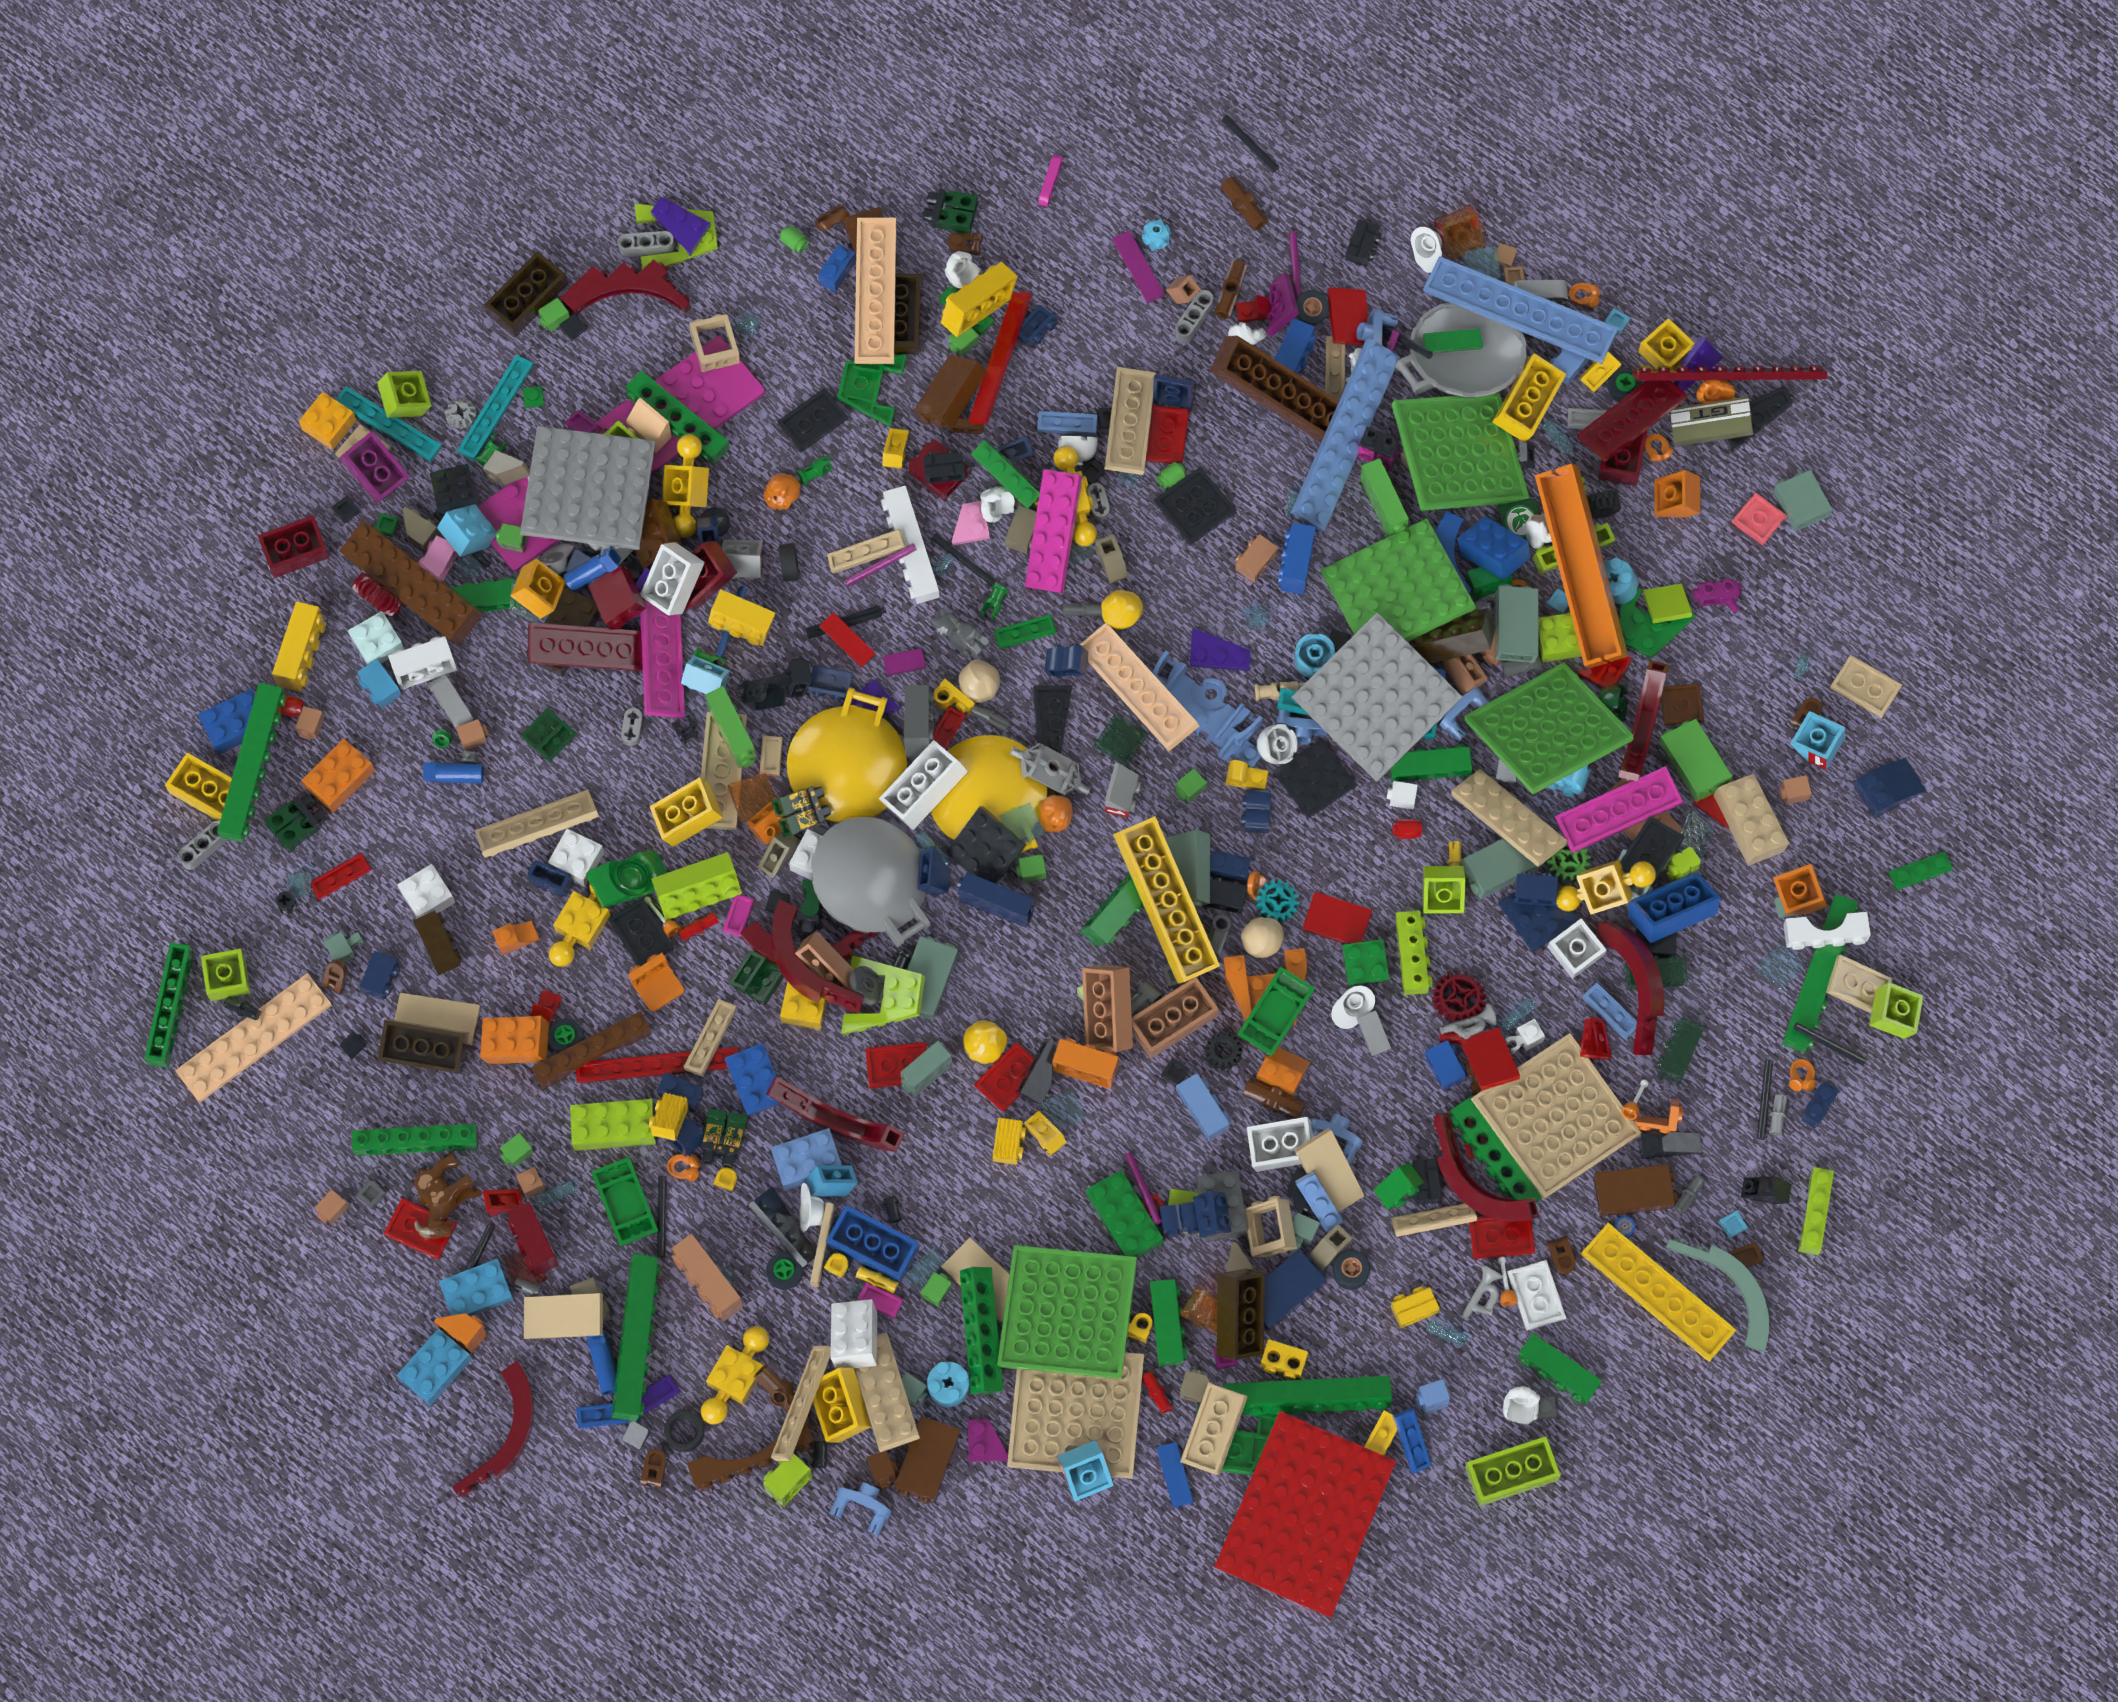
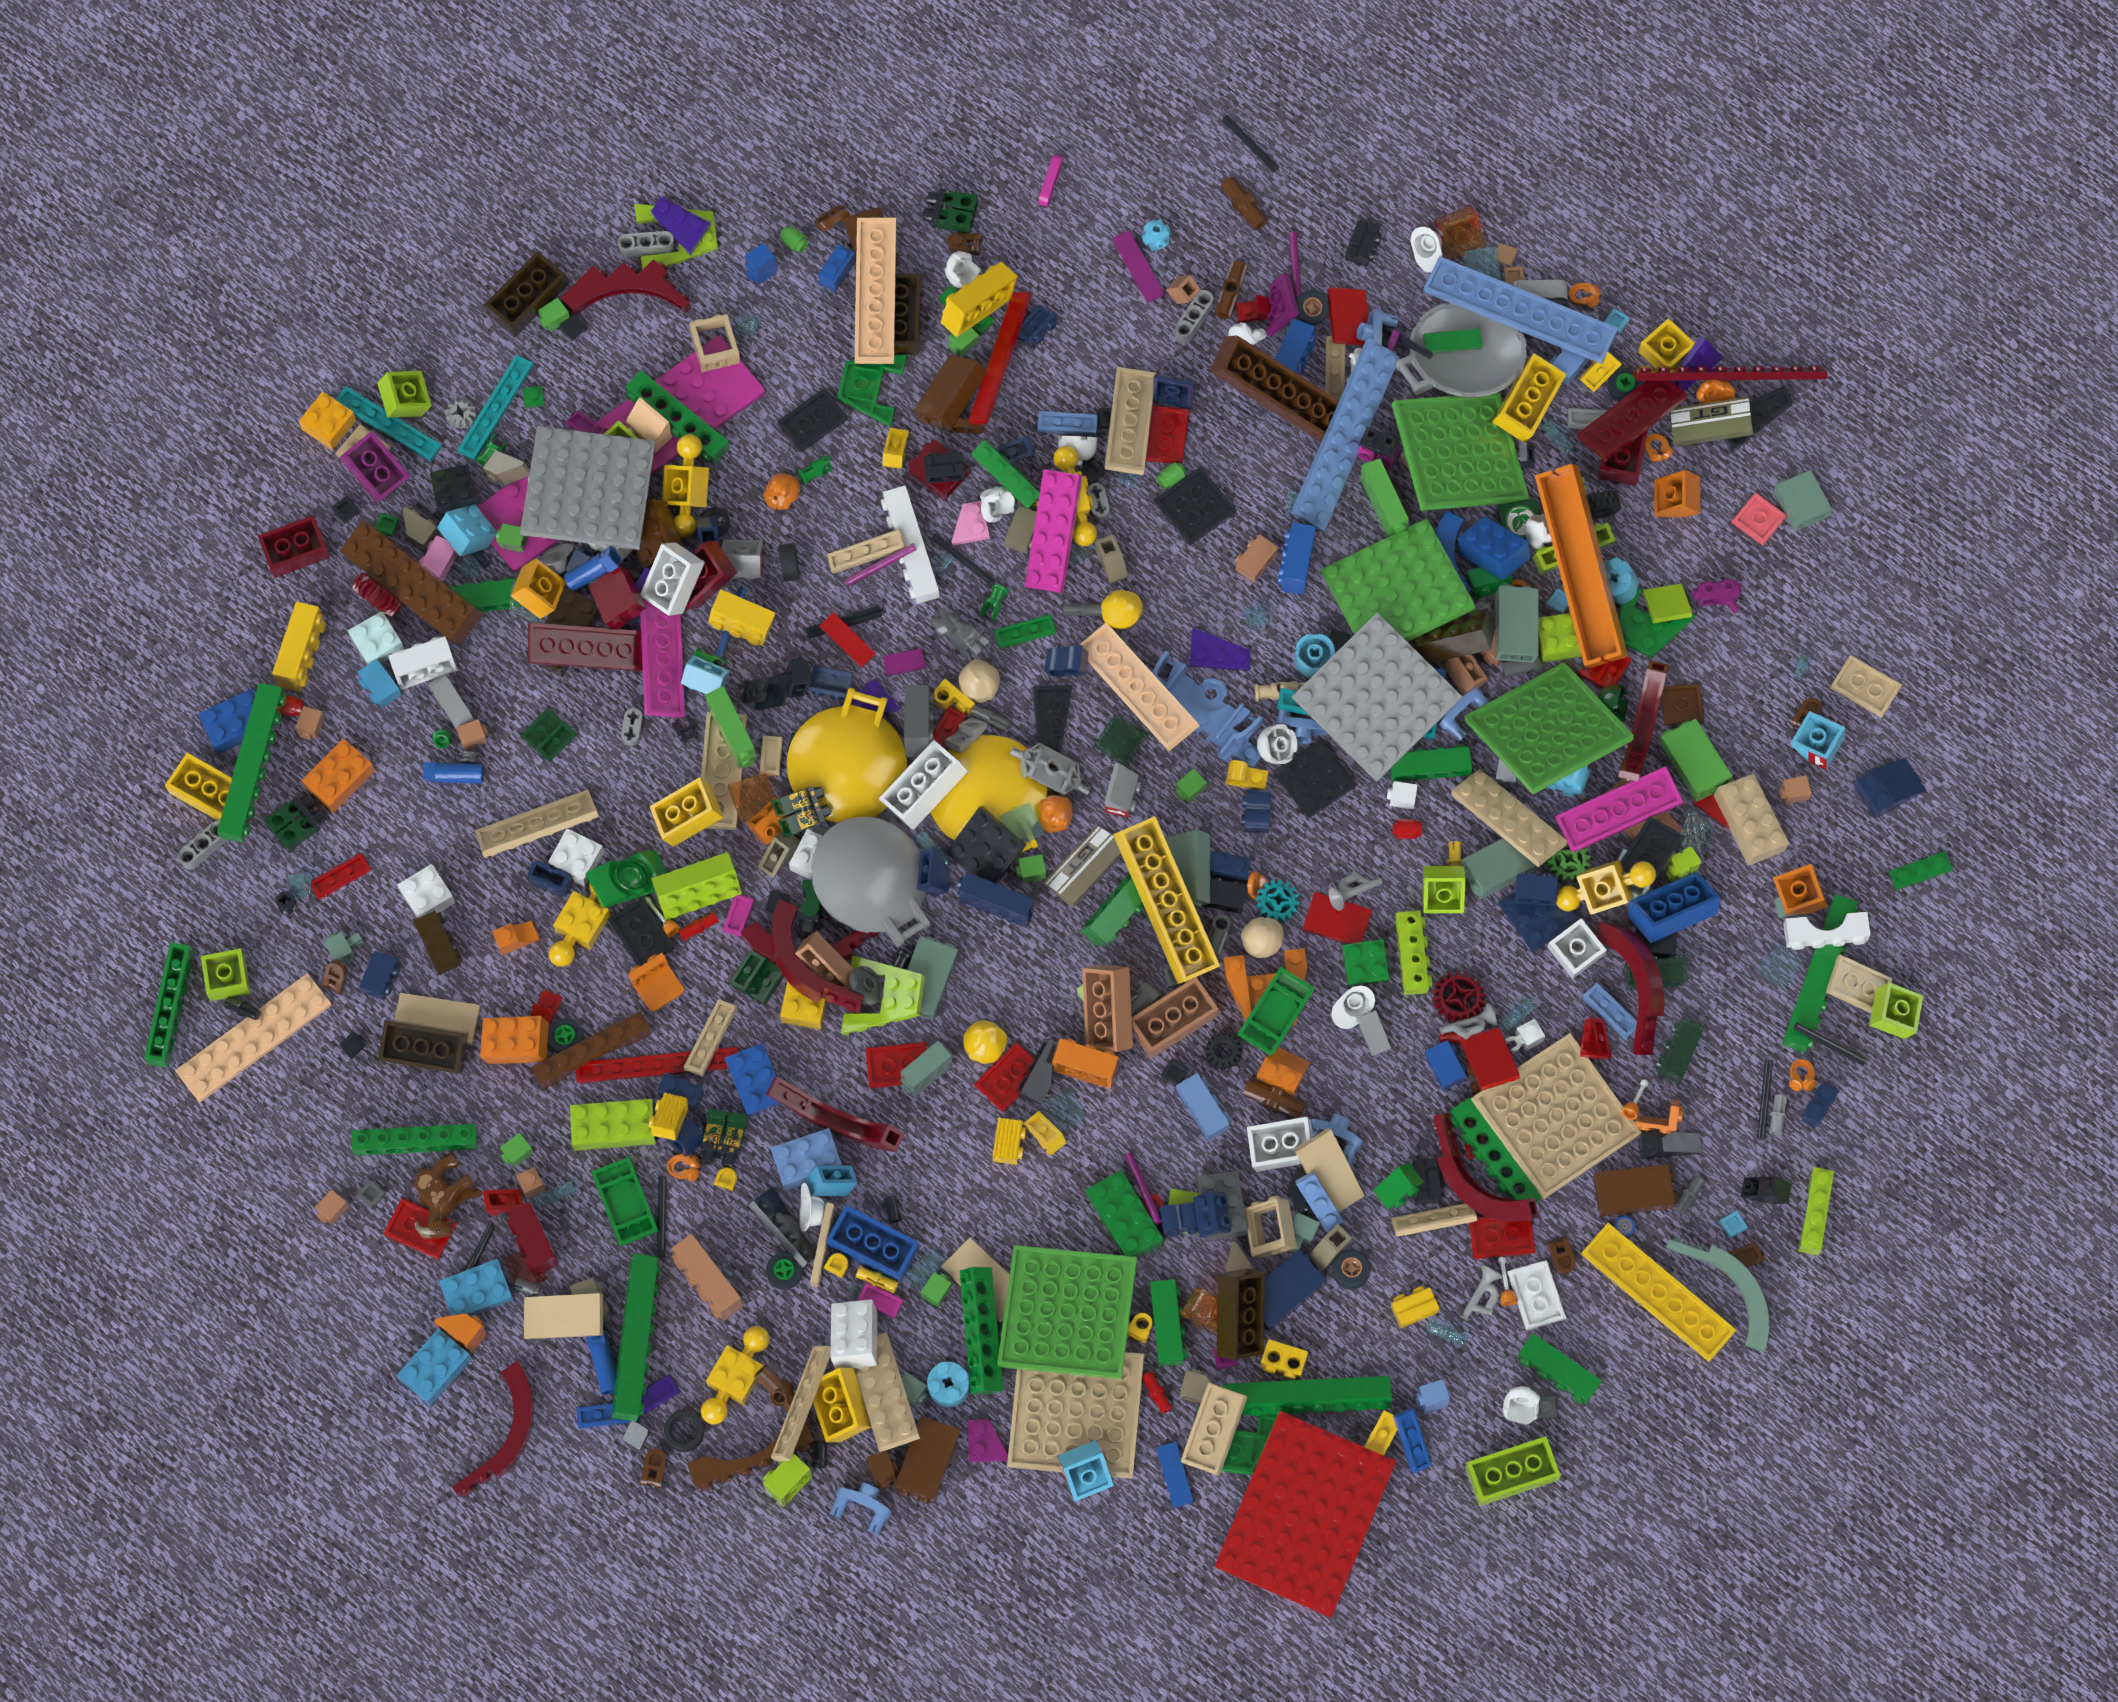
none -> blue brick [744,243,777,285]
none -> light grey slope [945,717,987,753]
none -> dark tan slope [1043,825,1122,908]
none -> light grey piece [1329,870,1382,911]

